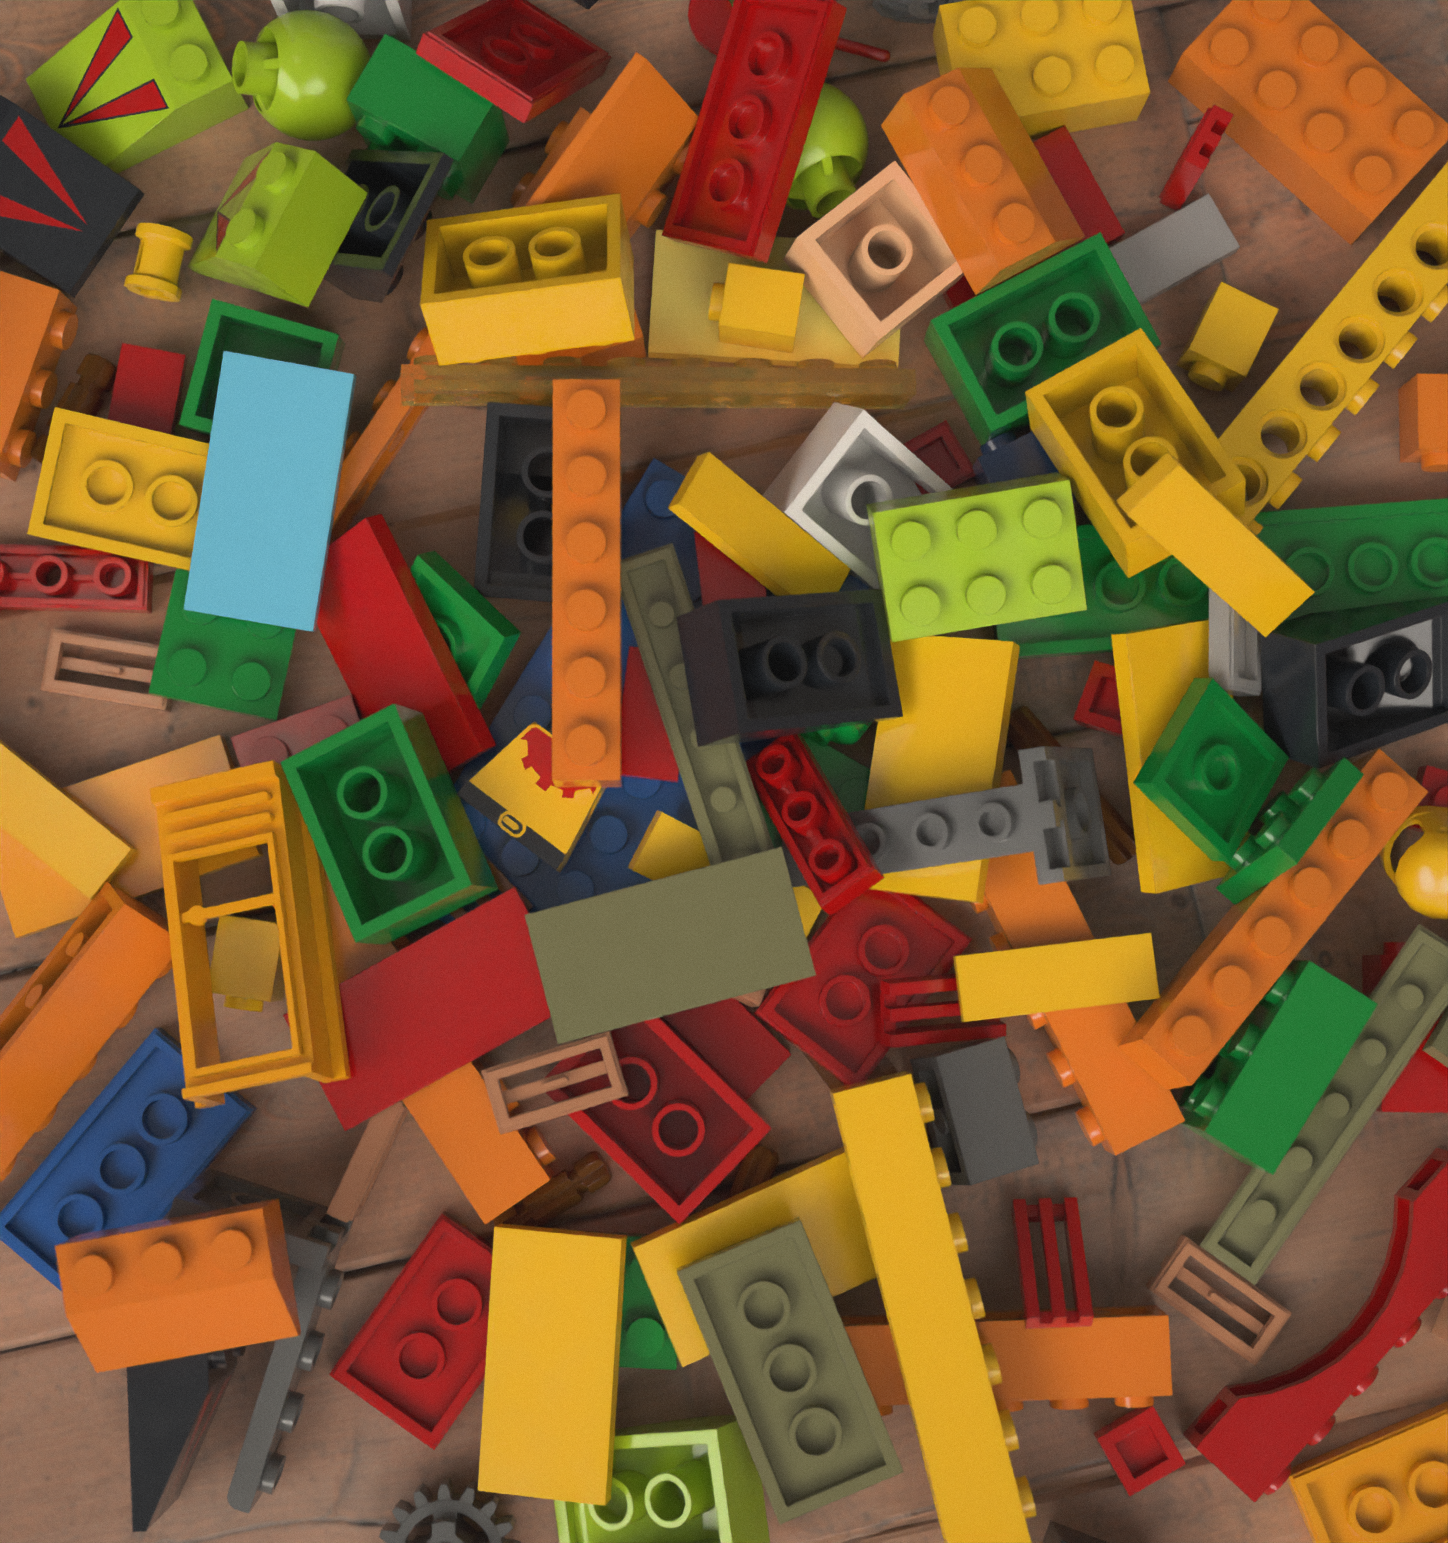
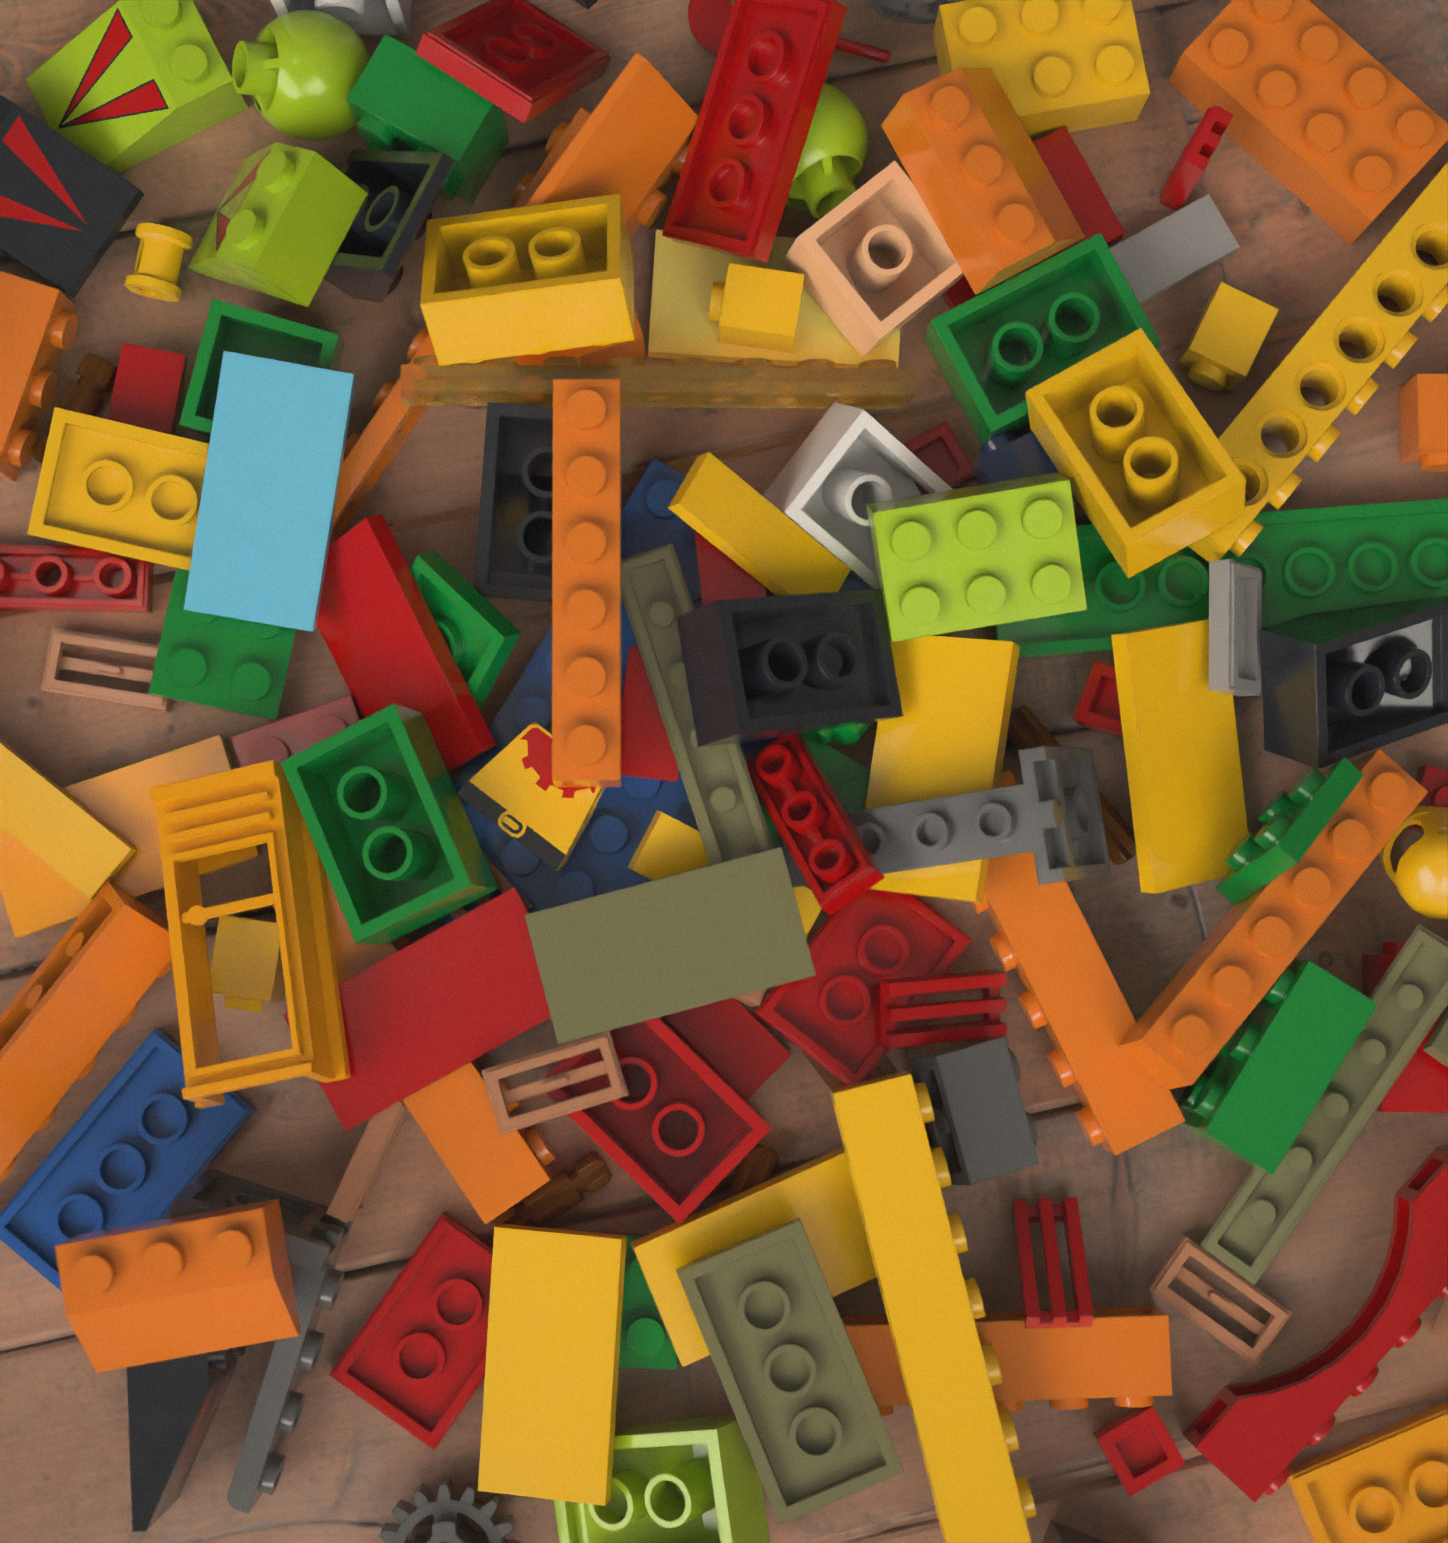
yellow tile [953,933,1160,1022] -> none
yellow tile [1116,452,1315,637] -> none
green plate [1133,678,1289,862] -> none

